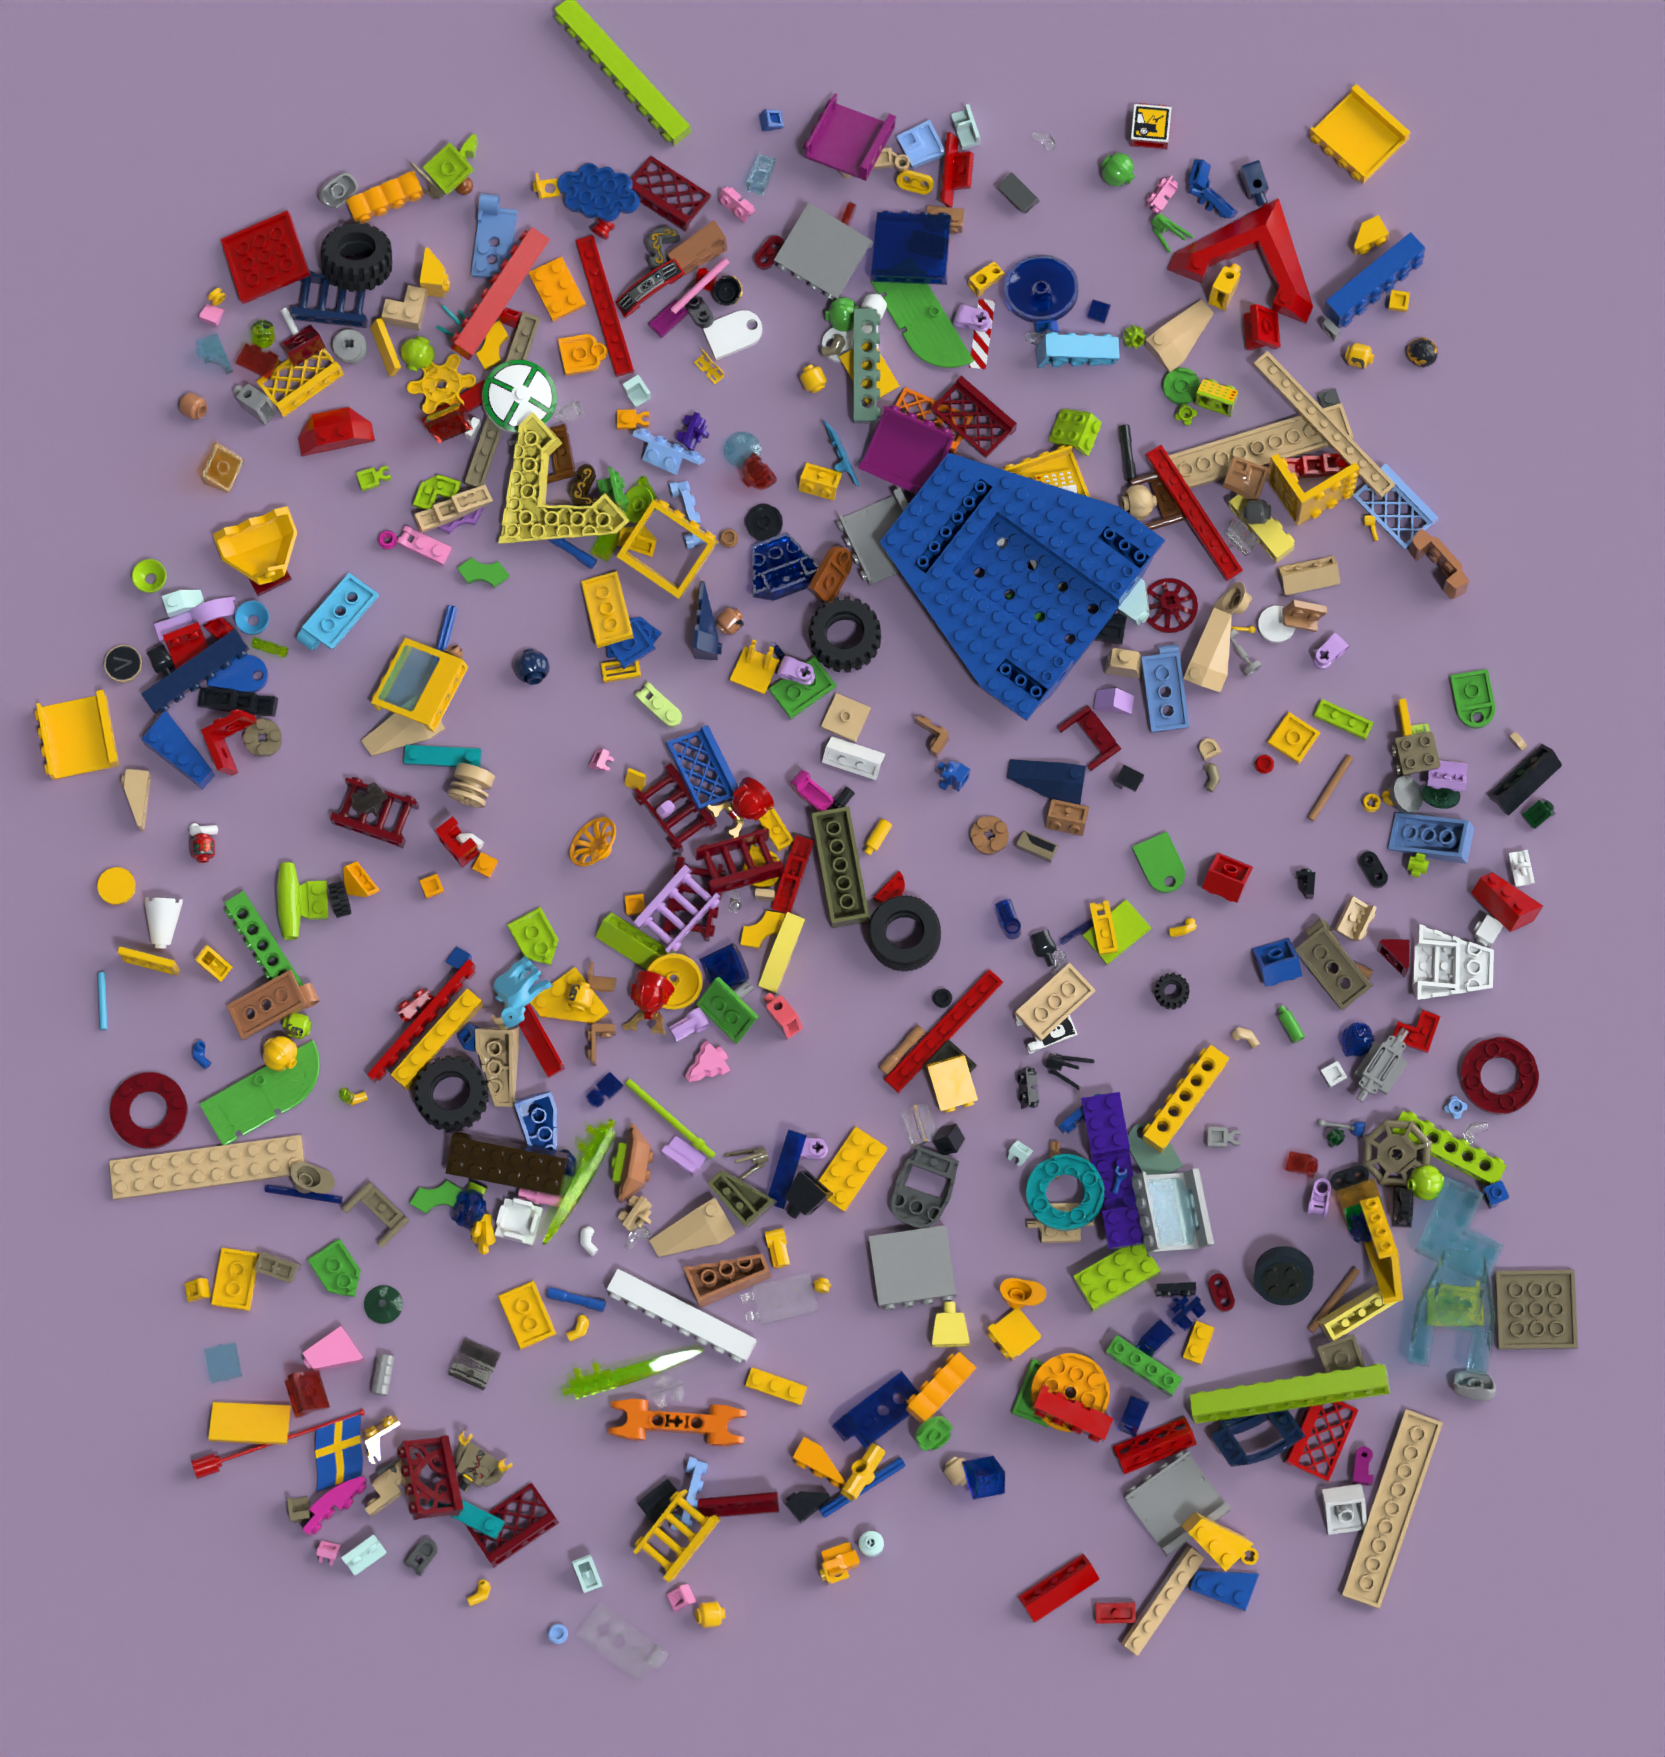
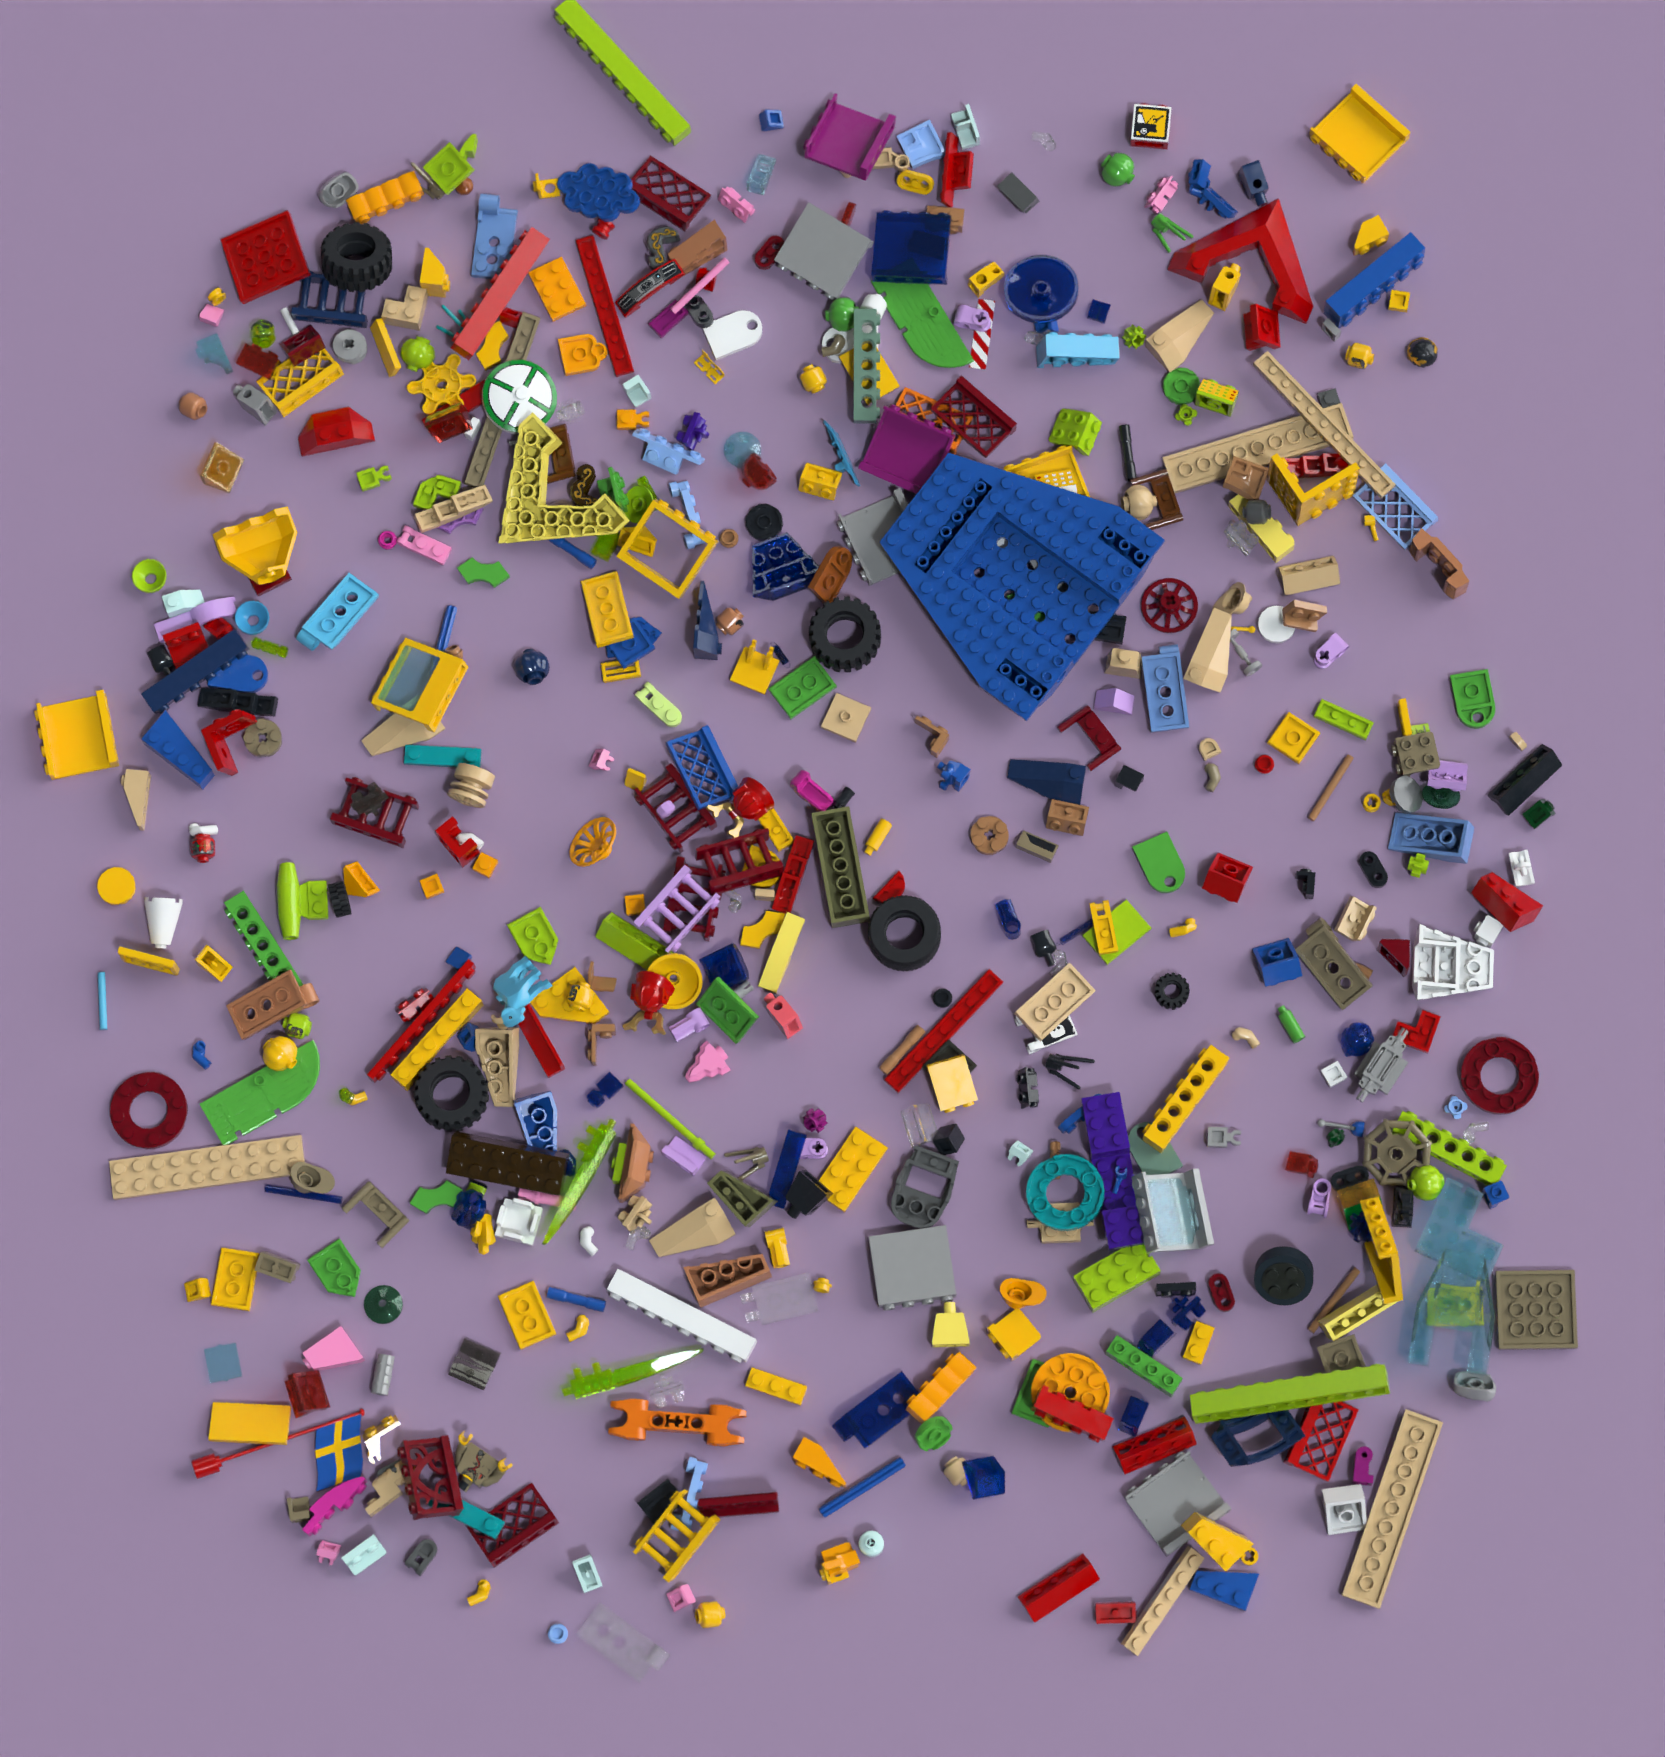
black tile [104,645,143,683] -> none
black hair [712,275,742,306] -> none
lavender piece [777,656,815,685] -> none
black slope [785,1491,831,1524] -> none
white panel [822,736,885,780] -> none
yellow piece [840,1443,885,1501] -> none
light aqua slope [1118,579,1150,626] -> none
red tile [1145,445,1243,582] -> none
none -> magenta gear [803,1108,828,1133]

